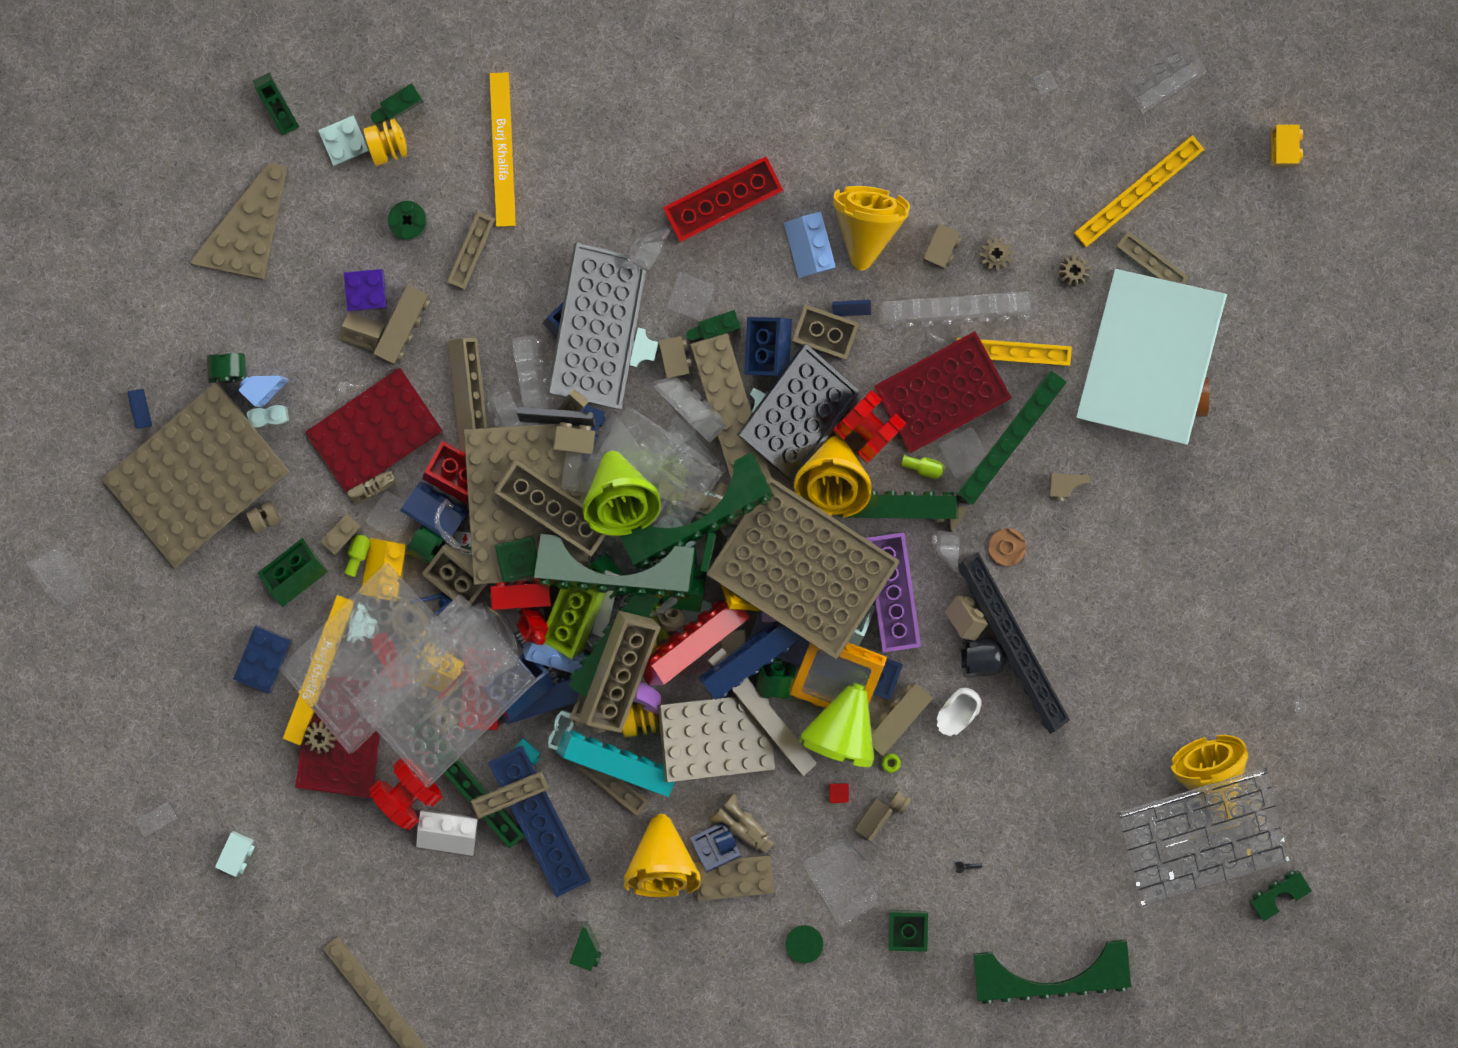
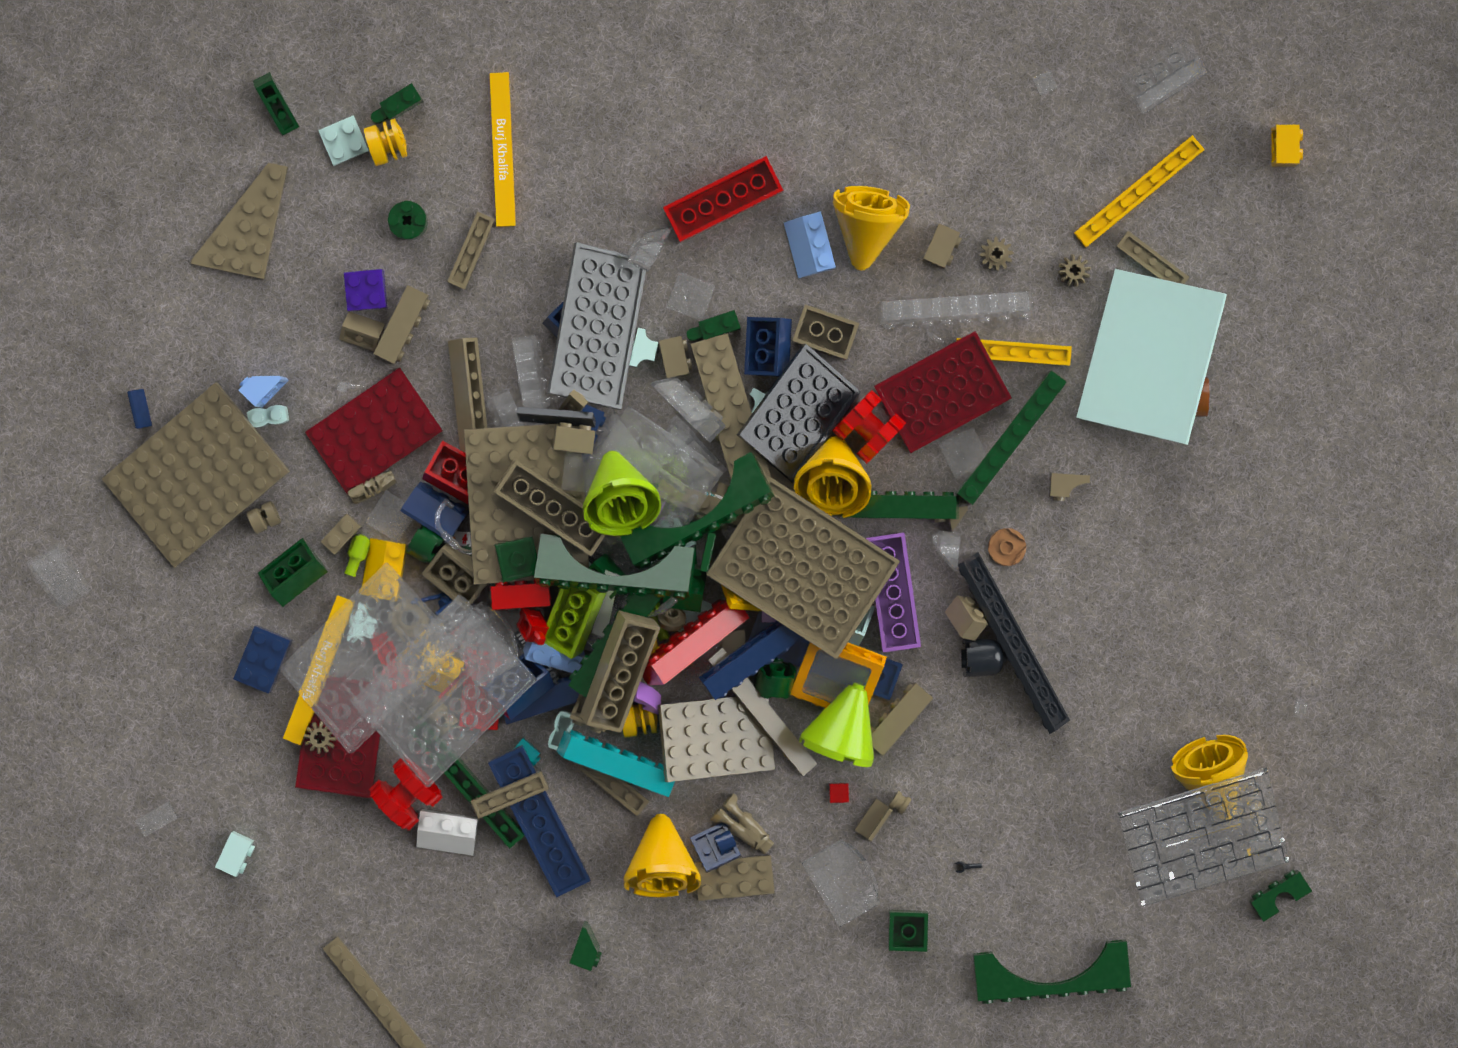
dark green brick [207,353,247,383] -> none
dark green tile [785,925,824,964] -> none
dark blue slope [832,300,871,316] -> none
lime plate [882,753,901,773] -> none
lime arm [901,455,945,479] -> none
white hair [937,688,982,736] -> none

